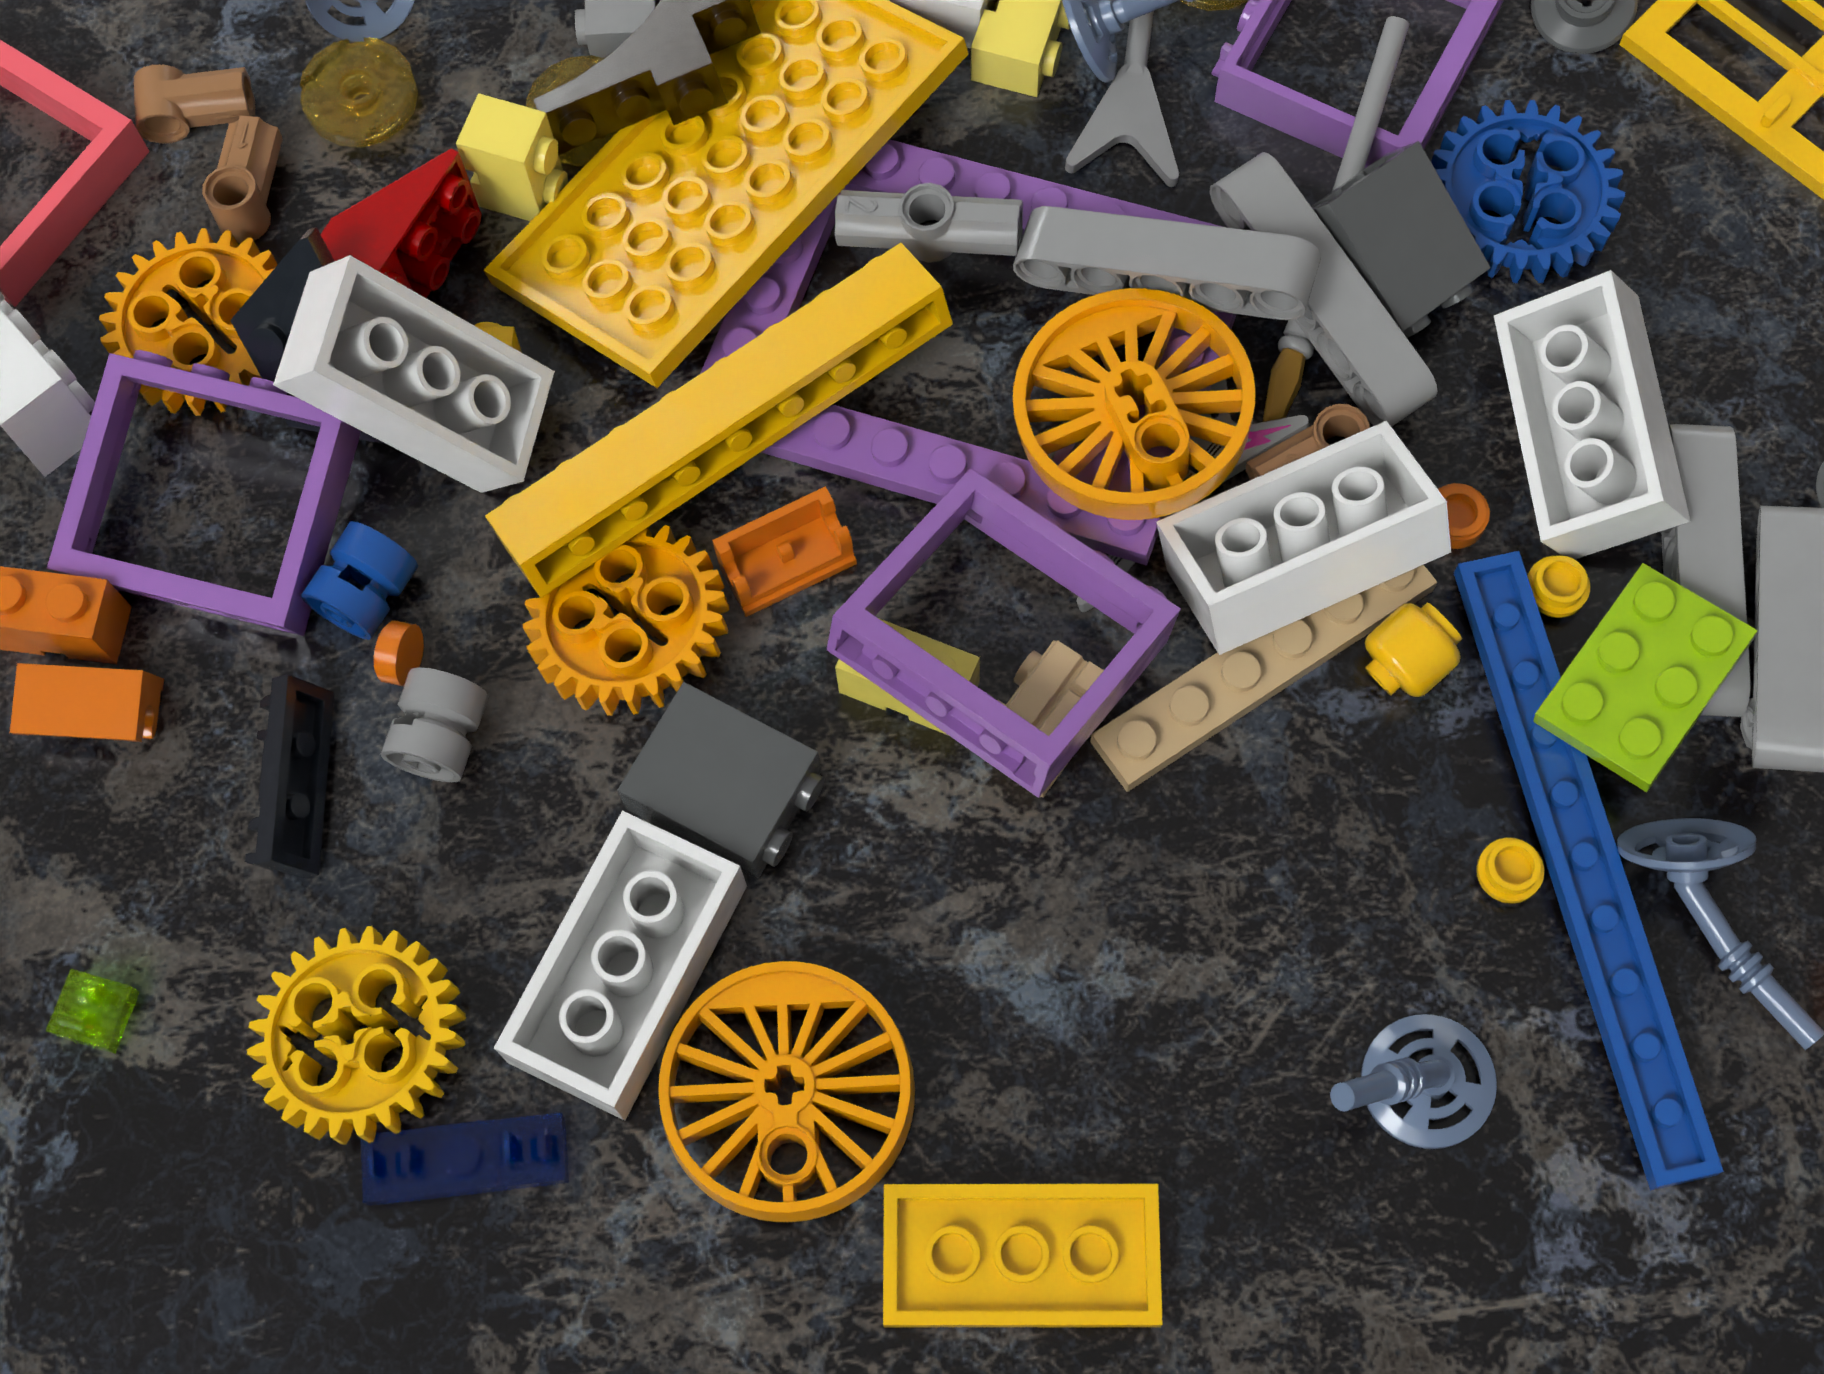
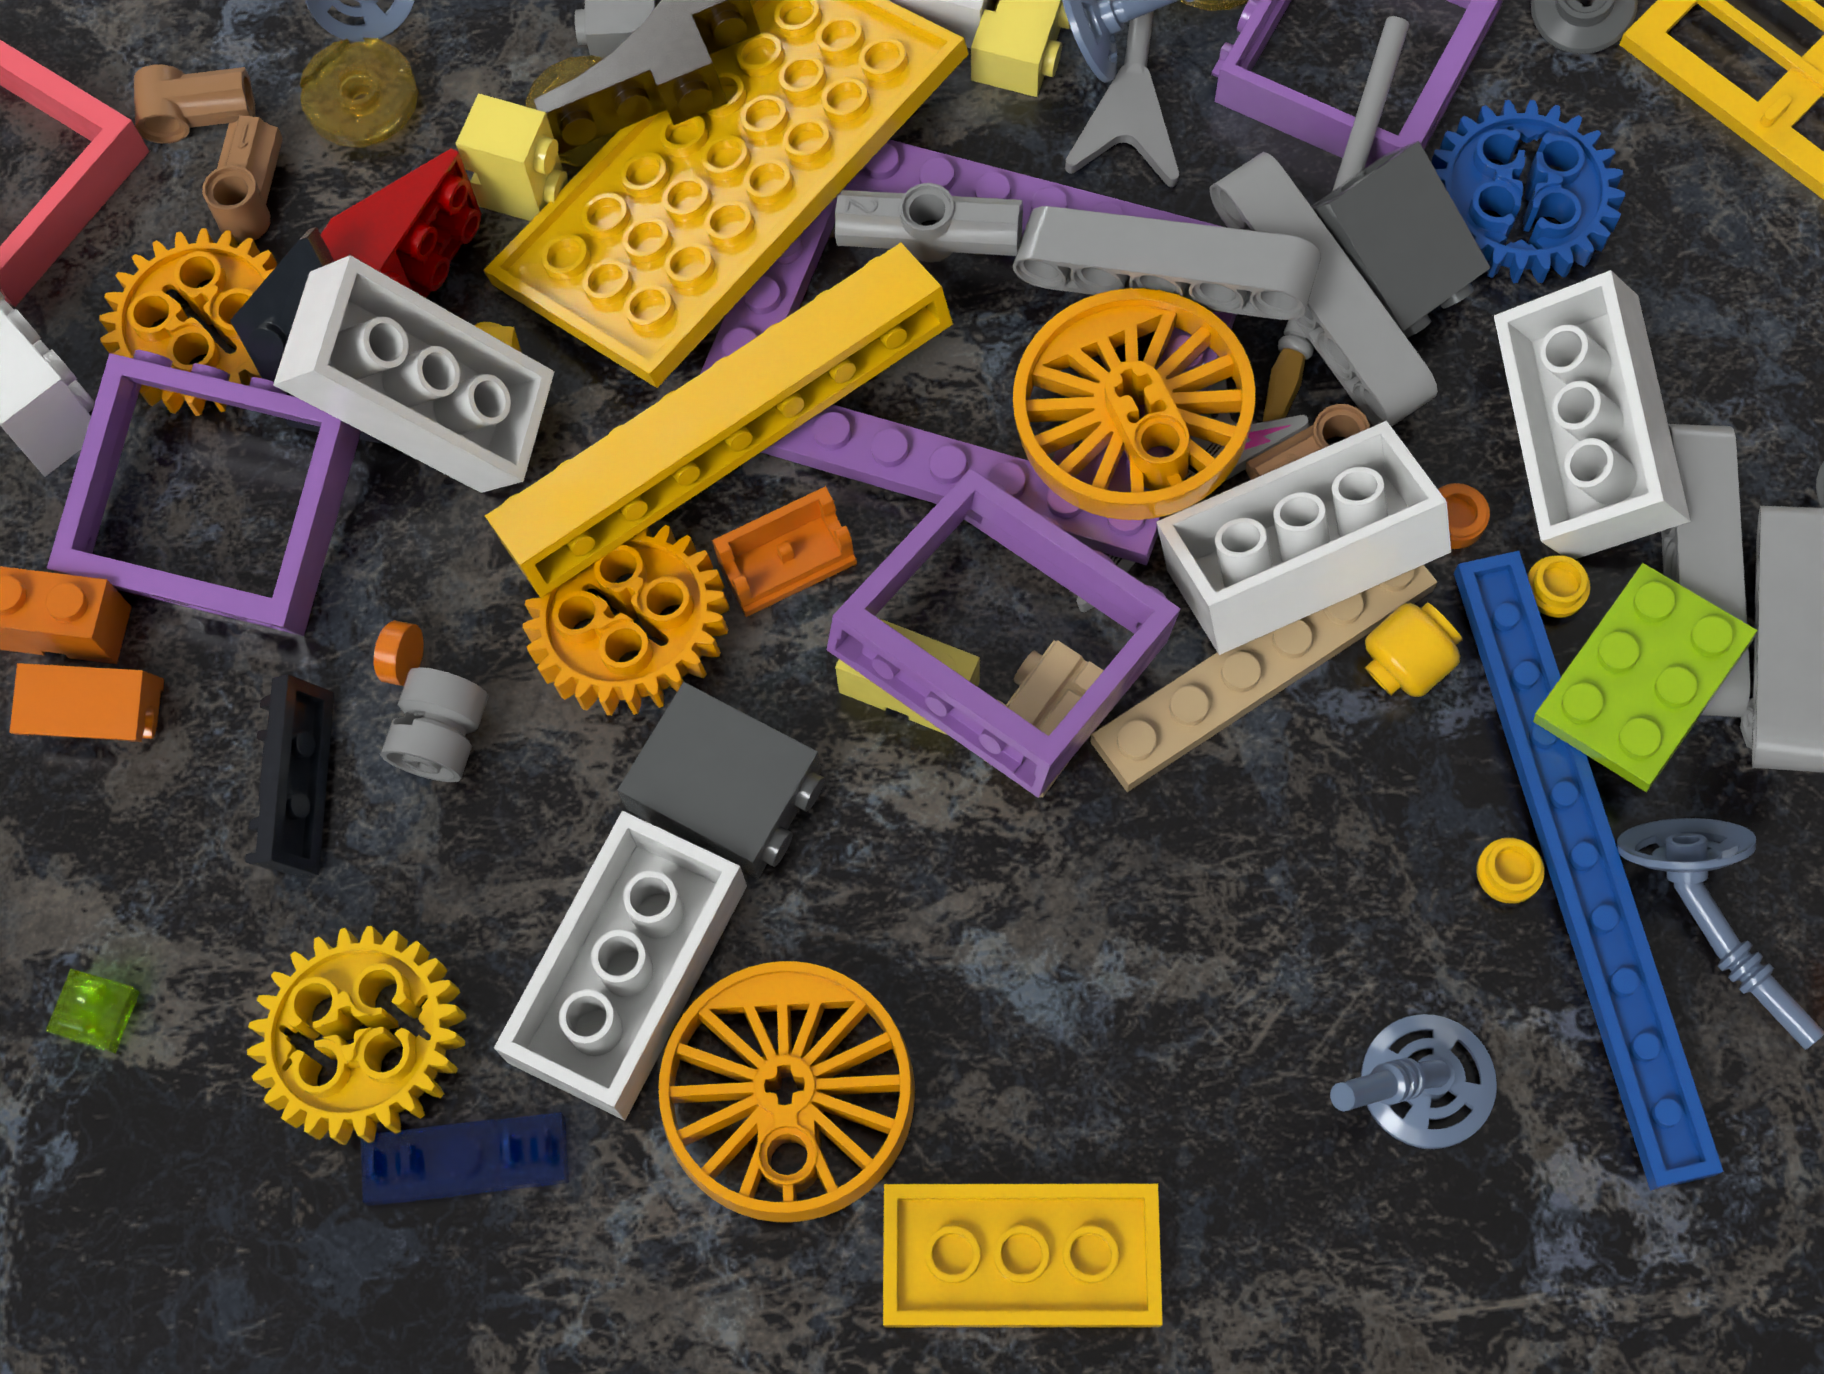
blue wheel [301,521,419,640] -> none

